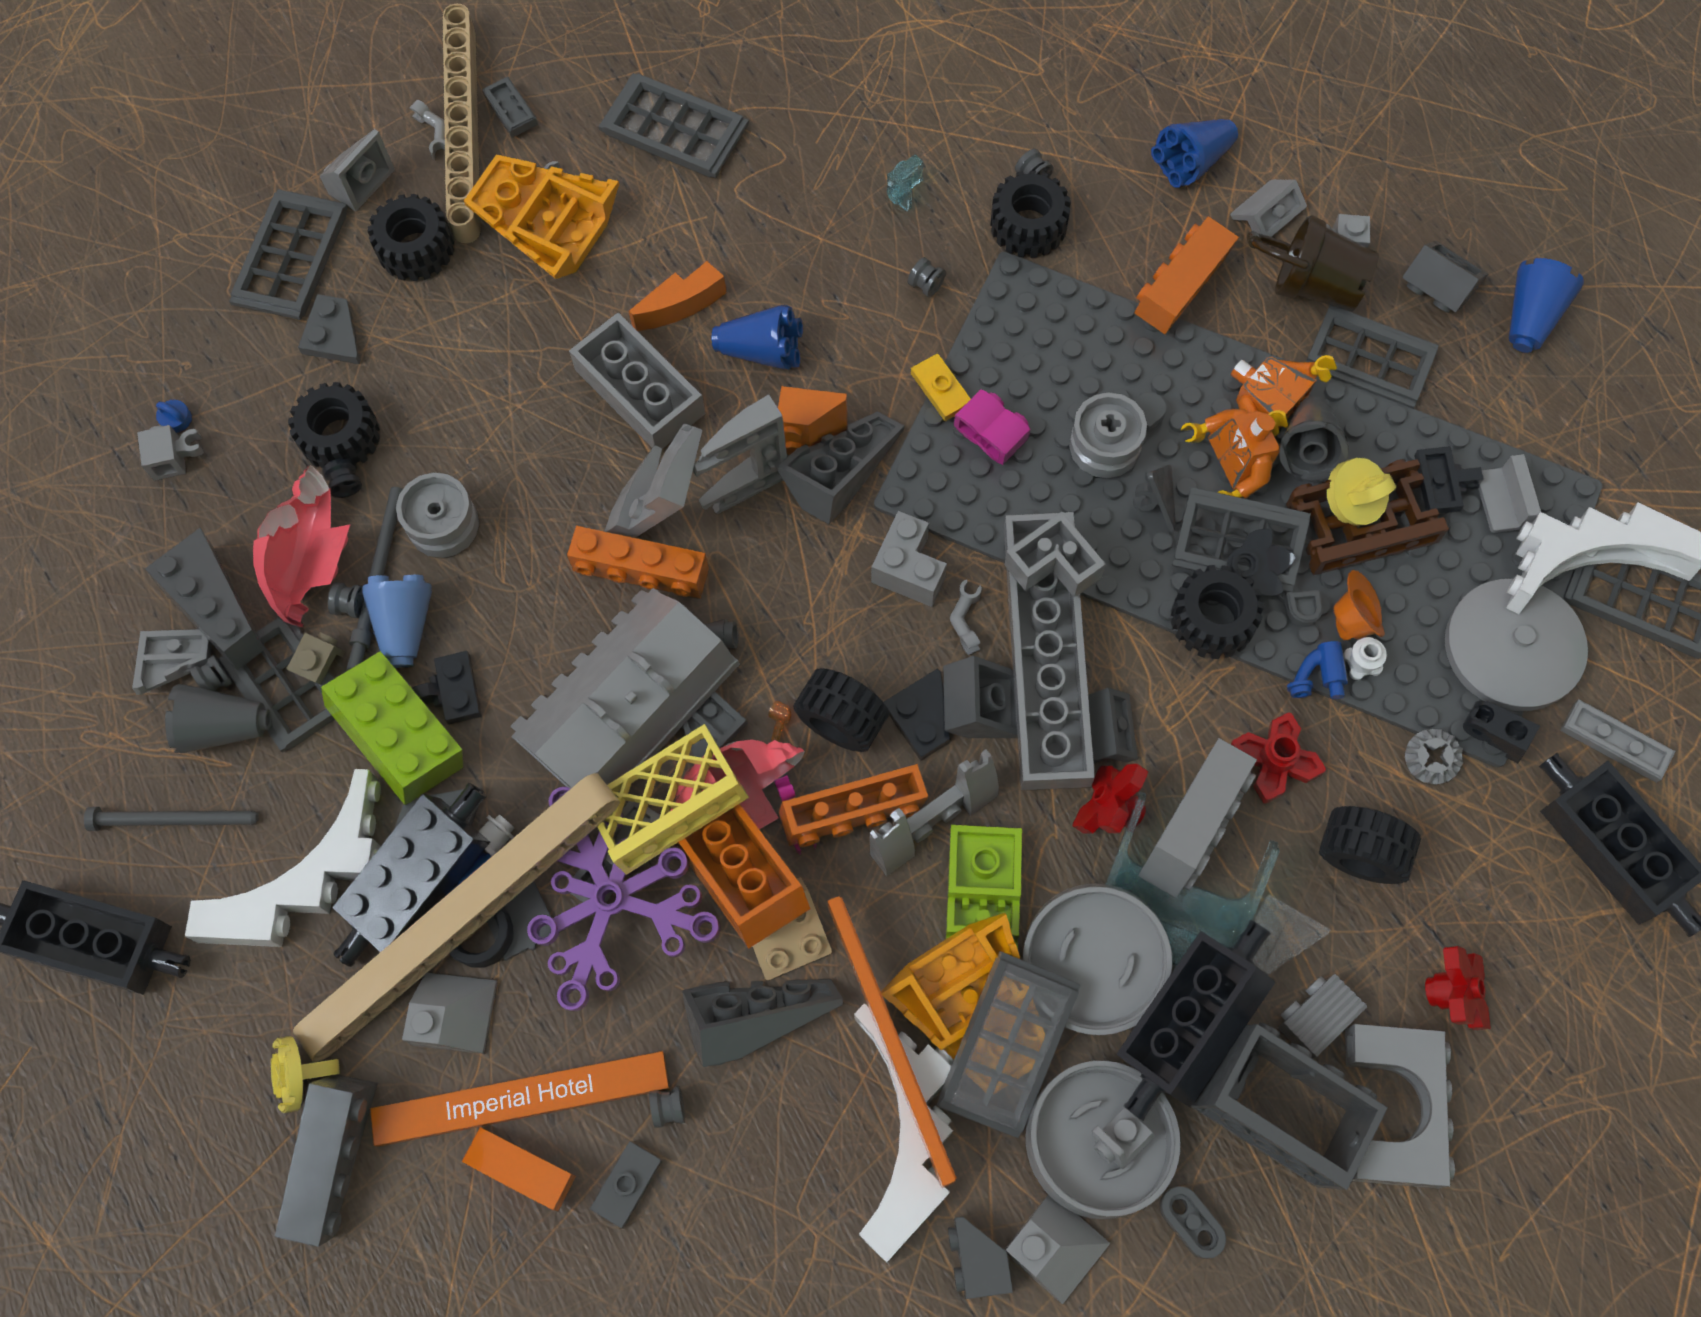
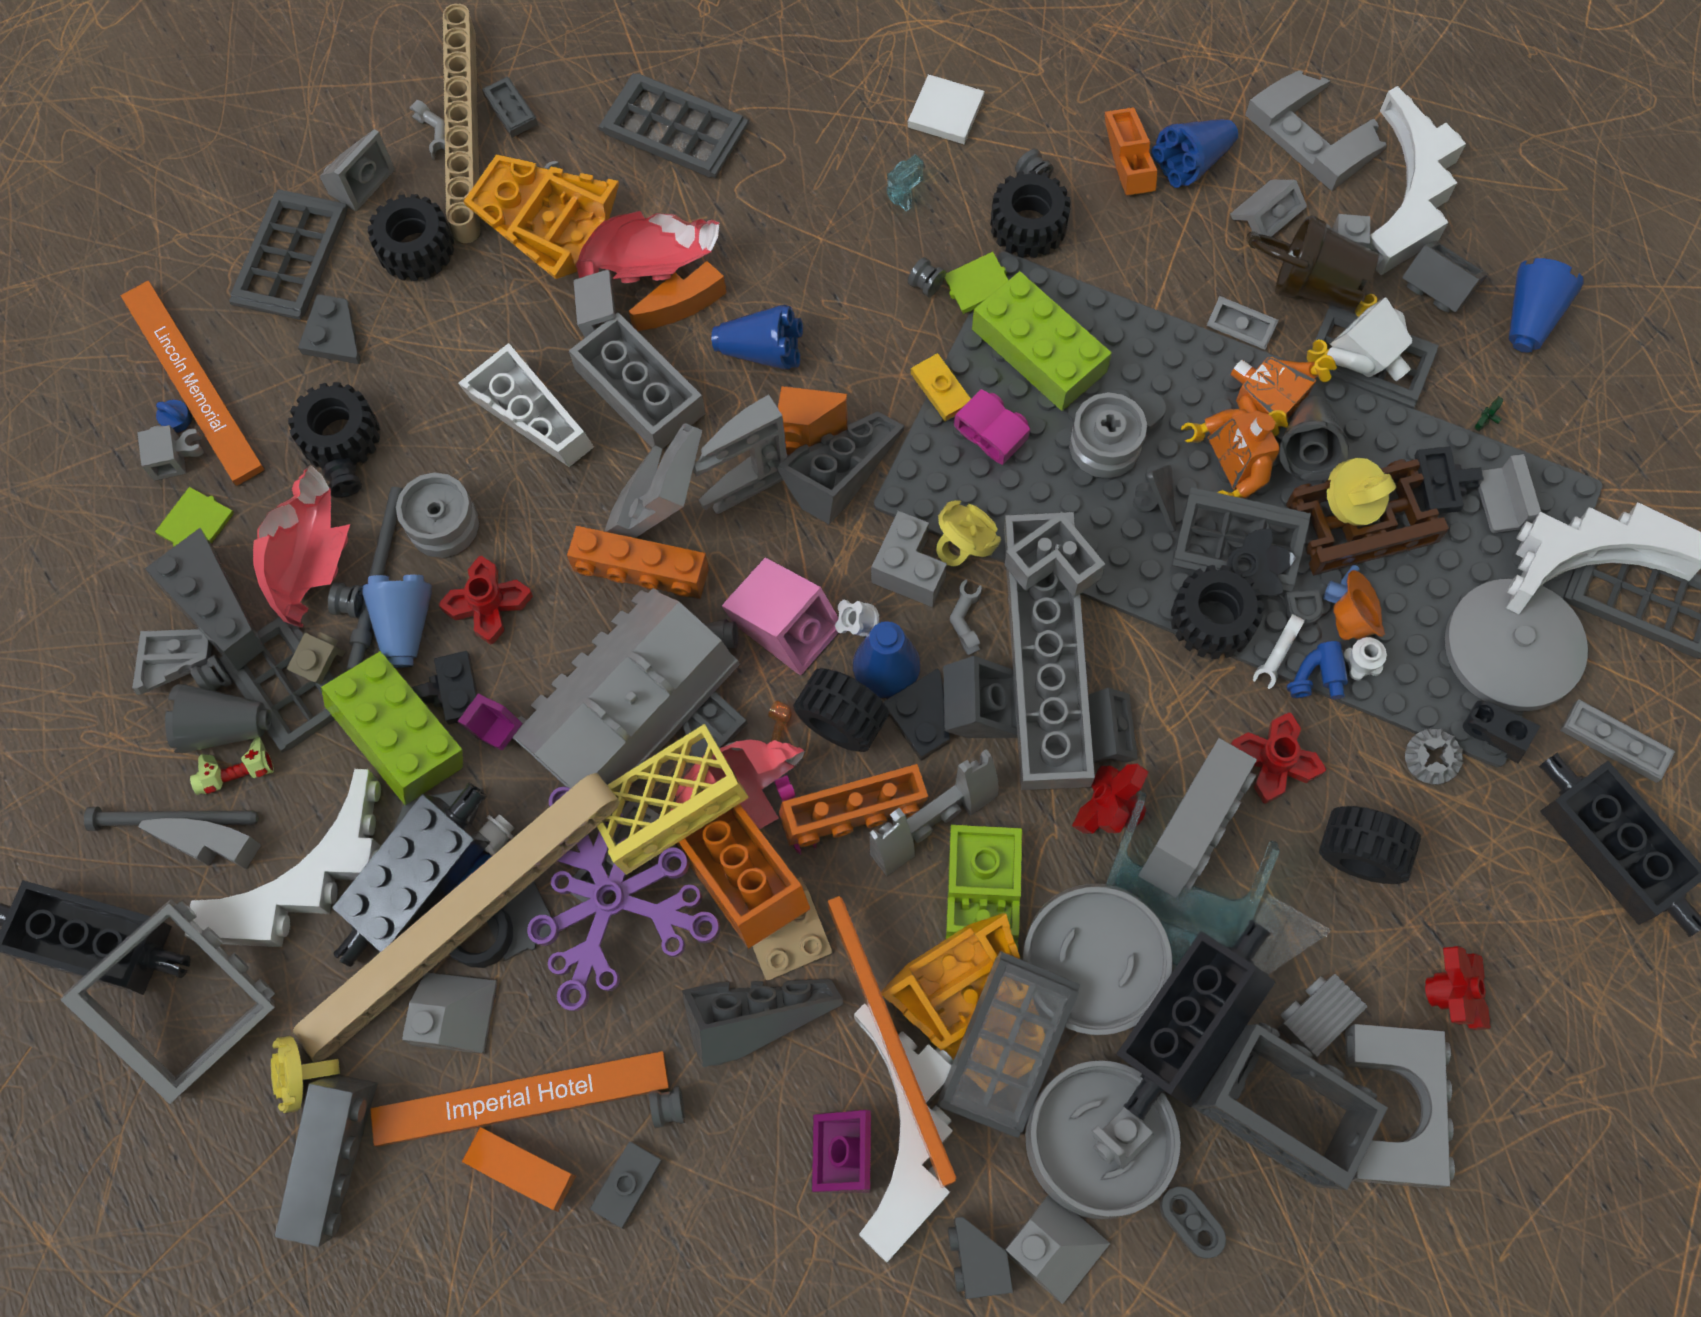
orange brick [1134,216,1239,334] -> none
none -> light grey window [60,899,275,1104]
none -> orange tile [120,281,265,486]
none -> light grey slope [138,818,261,869]
none -> lime piece [155,487,234,546]
none -> yellowish green piece [190,737,274,795]
none -> red plant [439,556,533,645]
none -> white wedge [458,343,594,467]
none -> magenta panel [458,694,523,750]
none -> light grey panel [574,270,616,338]
none -> coral animal [576,211,719,283]
none -> bright pink slope [722,557,839,675]
none -> magenta slope [812,1110,871,1193]
none -> white brick [835,600,879,637]
none -> blue cone [853,621,920,699]
none -> white tile [908,74,985,144]
none -> light yellow tile [936,500,1001,566]
none -> lime piece [945,252,1008,314]
none -> lime brick [972,271,1112,411]
none -> orange slope [1105,107,1158,196]
none -> light grey slope [1206,296,1279,350]
none -> light grey wedge [1245,70,1387,191]
none -> white arm [1253,614,1305,689]
none -> white torso [1307,294,1412,381]
none -> medium blue hand [1323,565,1359,604]
none -> white arch [1368,86,1466,275]
none -> dark green plant [1474,396,1503,432]

